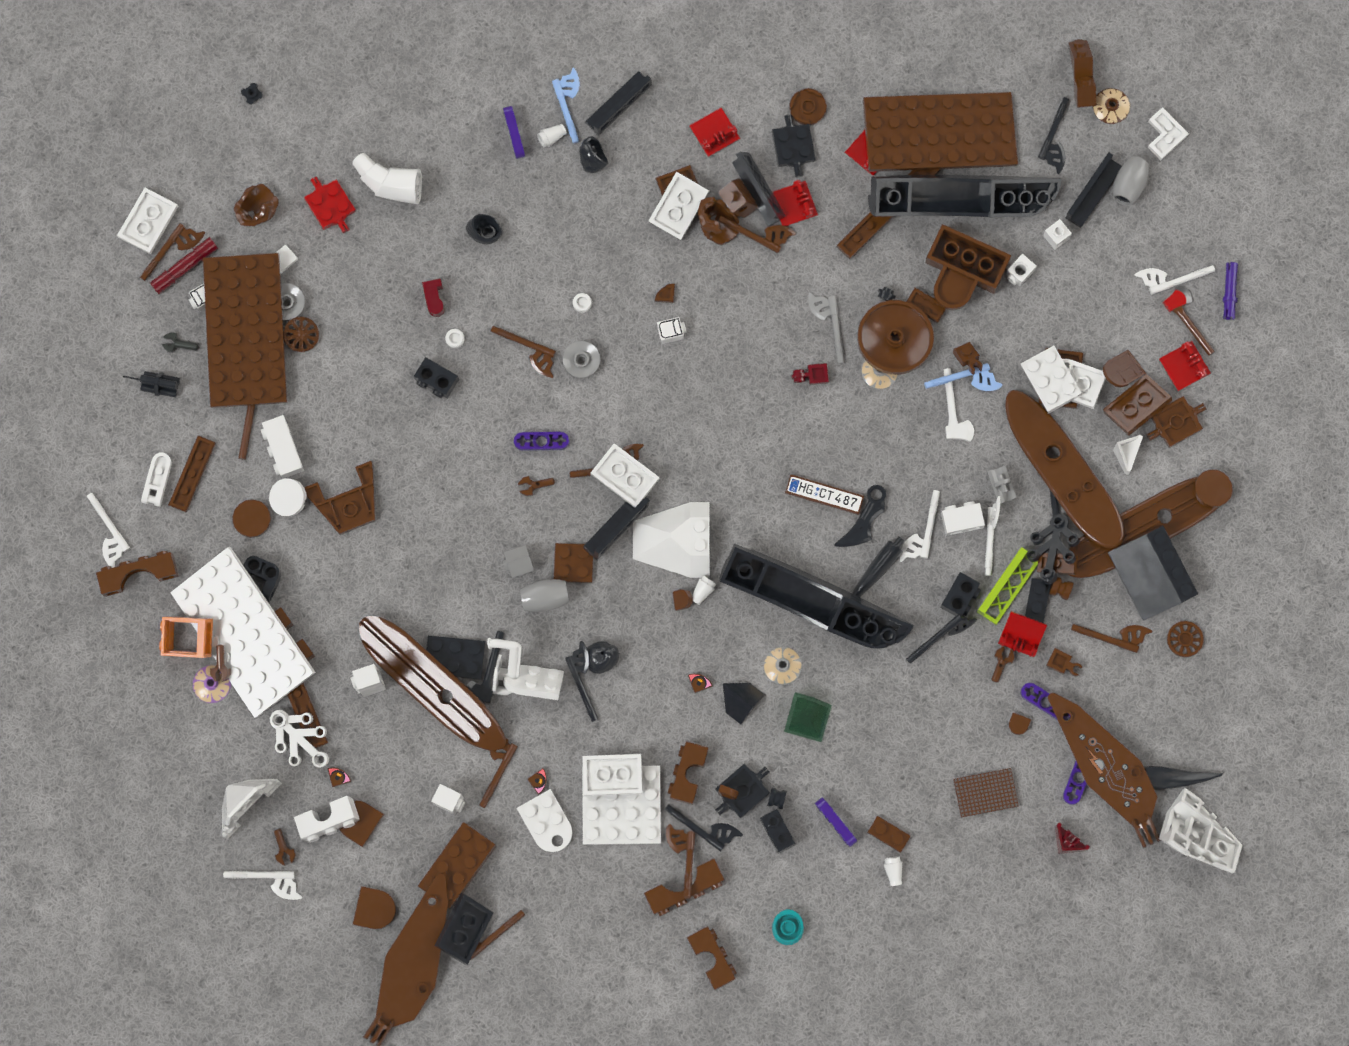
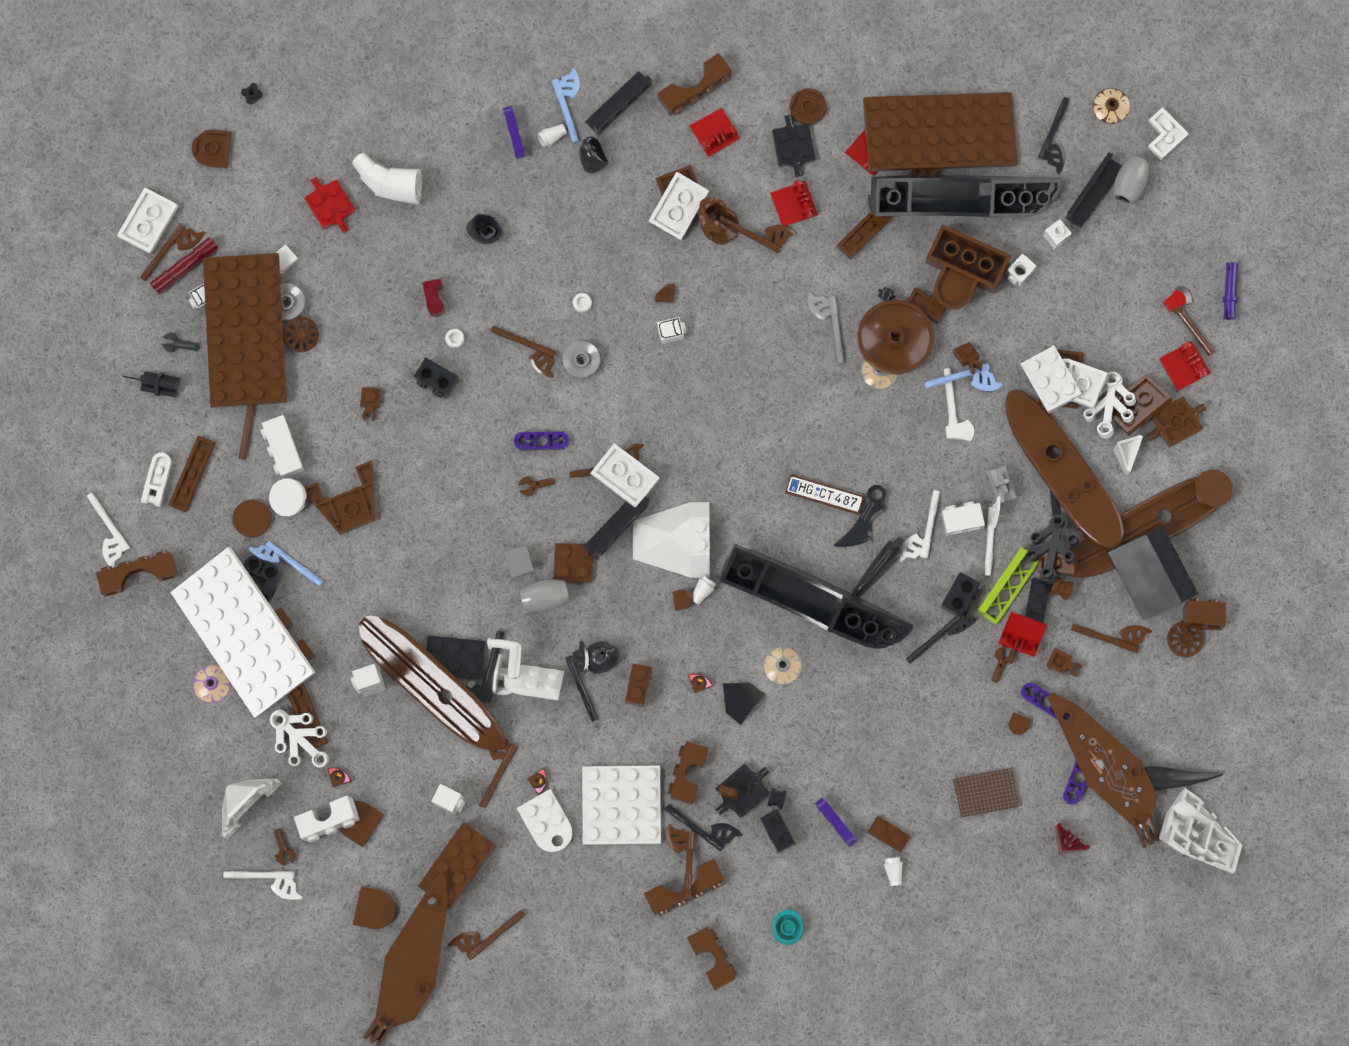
orange window [159,616,213,658] -> none
reddish brown bar [210,644,231,682] -> none
reddish brown hair [234,183,279,226] -> none
black plate [434,894,494,965] -> none
white plate [583,754,642,796] -> none
reddish brown torso [718,178,759,218] -> none
black fence [732,152,785,226] -> none
clear green slope [784,692,832,742] -> none
dark red plate [791,363,829,385] -> none
reddish brown arch [1068,39,1096,108] -> none
reddish brown window [1103,350,1146,388] -> none
white piece [1135,265,1215,295] -> none
none -> reddish brown tile [192,130,232,169]
none -> light blue piece [249,541,324,587]
none -> reddish brown plate [360,387,381,421]
none -> reddish brown brick [625,663,652,707]
none -> reddish brown arch [657,53,732,116]
none -> white plant [1083,372,1136,439]
none -> reddish brown brick [1183,598,1226,631]

